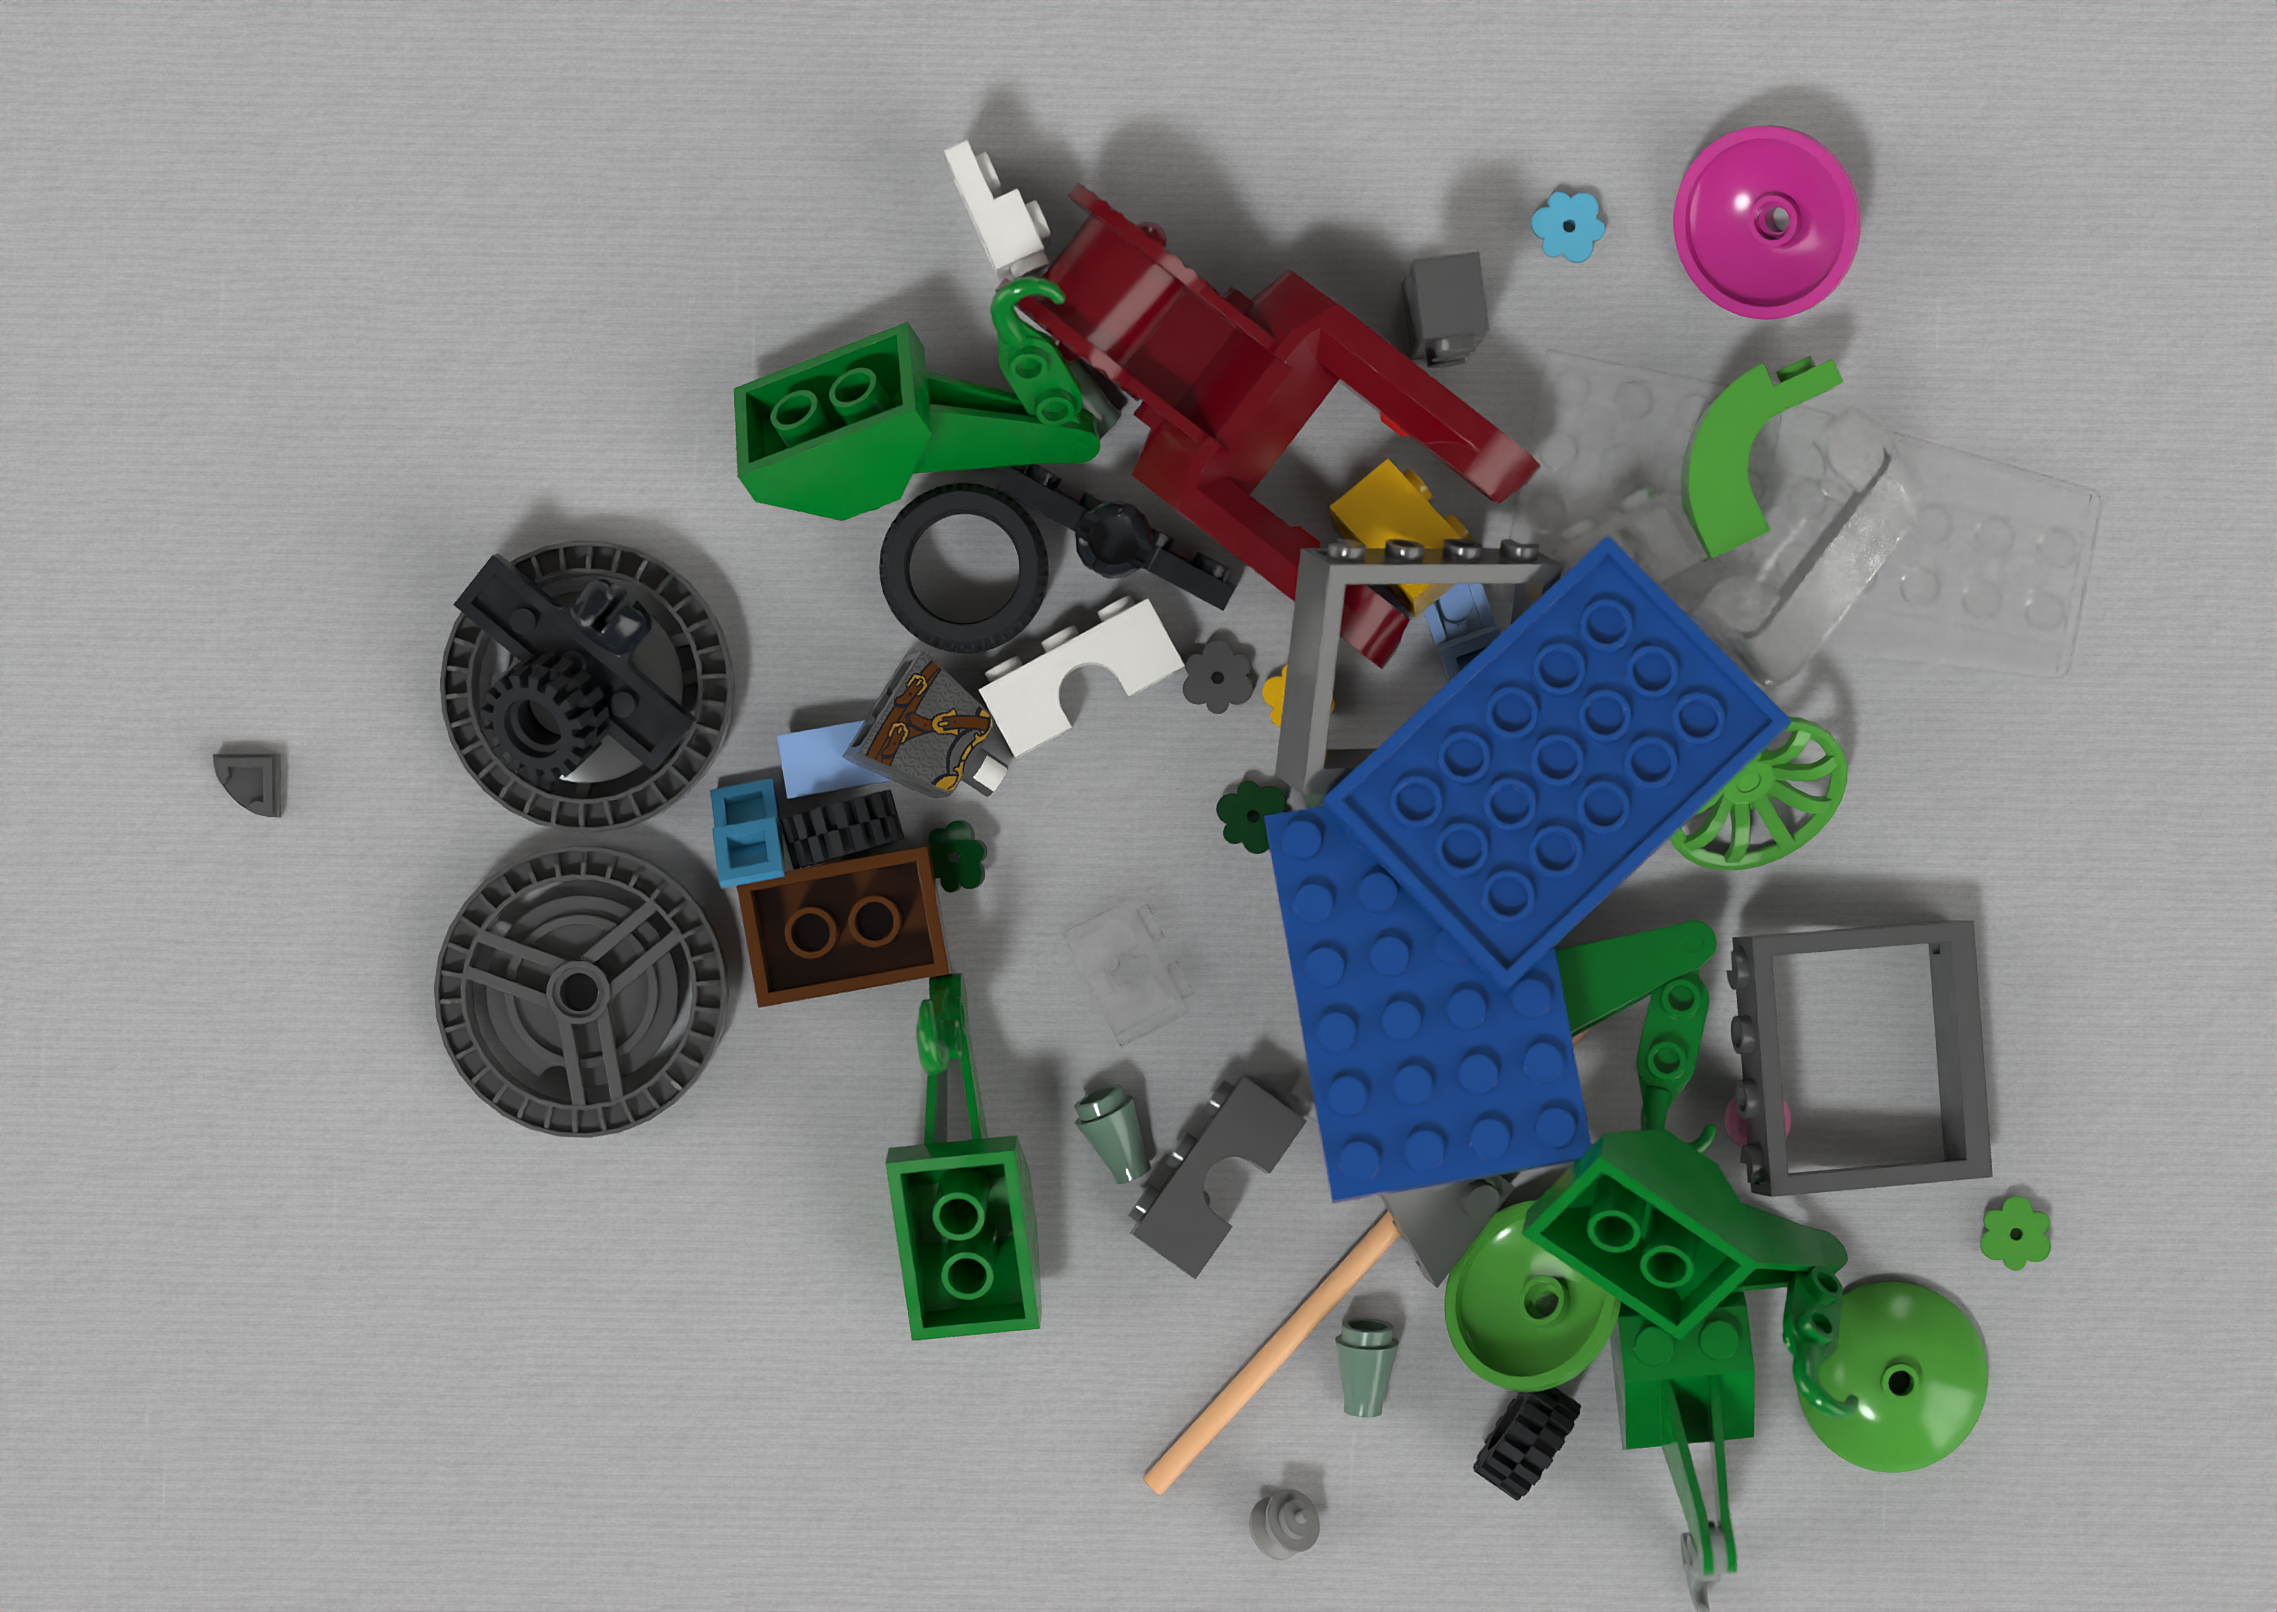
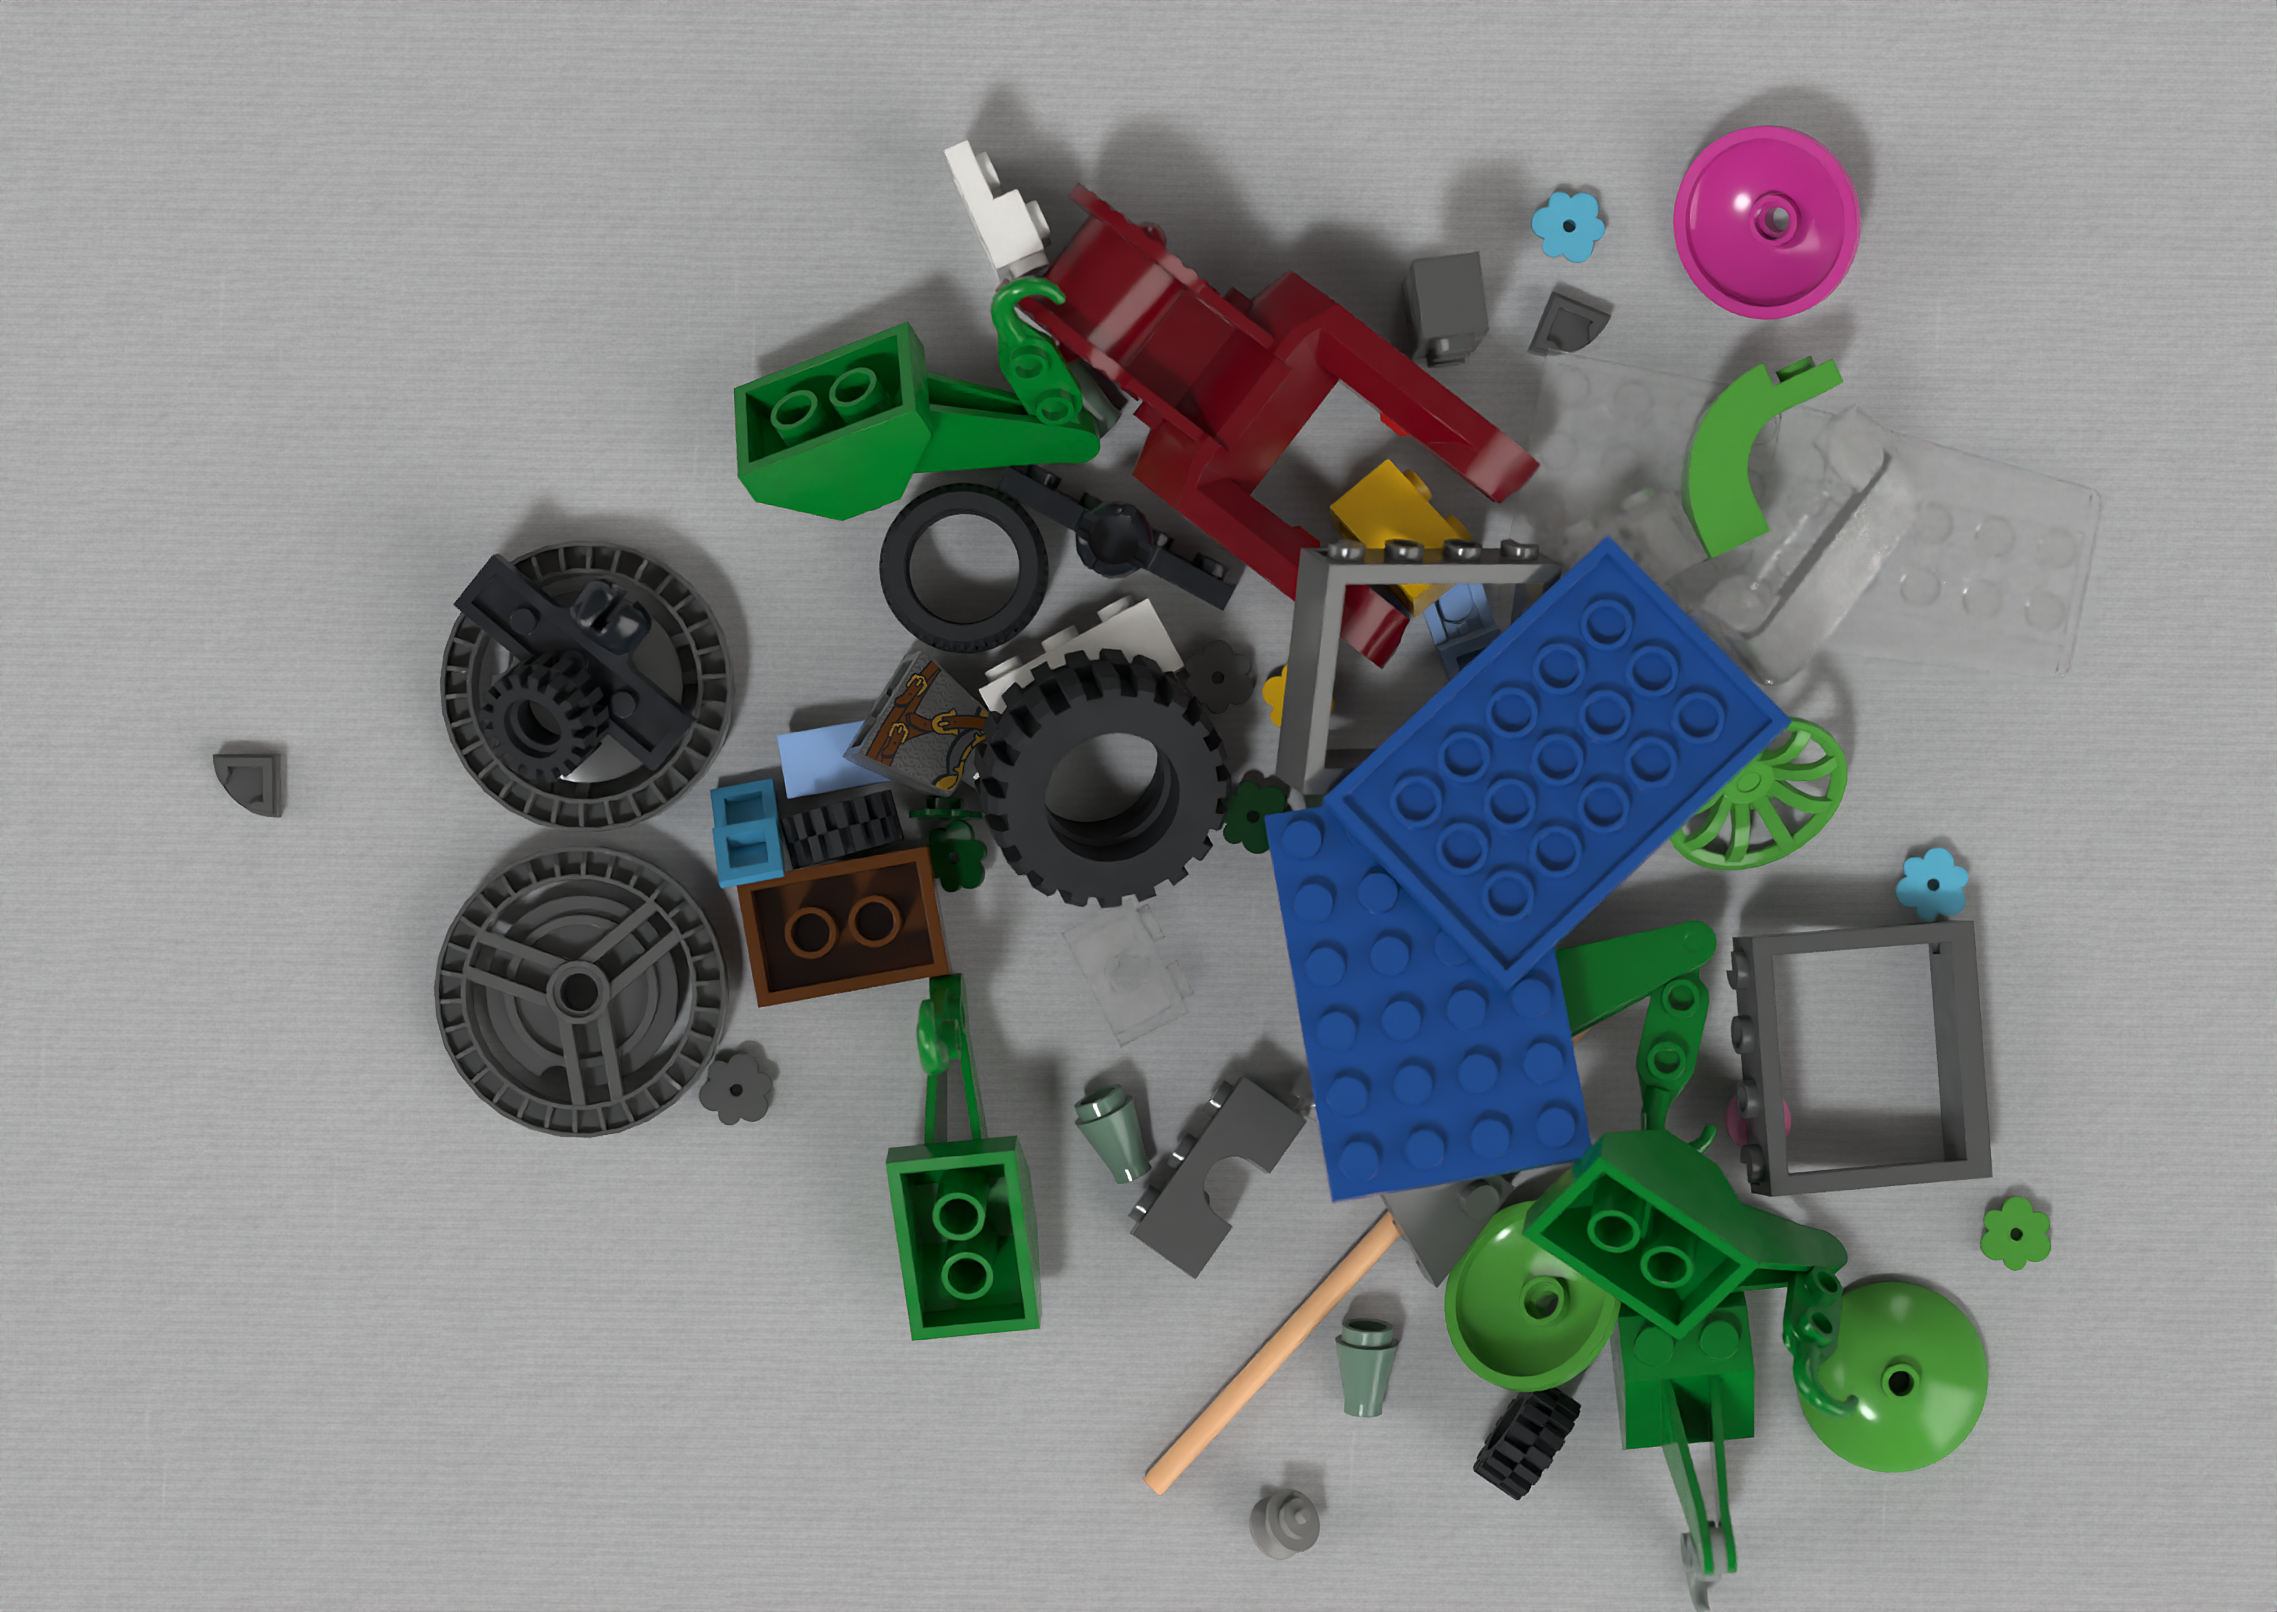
none -> dark grey plant [699,1052,772,1125]
none -> dark green plant [909,798,983,821]
none -> black tyre [974,648,1231,908]
none -> dark grey tile [1527,291,1612,357]
none -> medium azure plant [1895,847,1969,921]

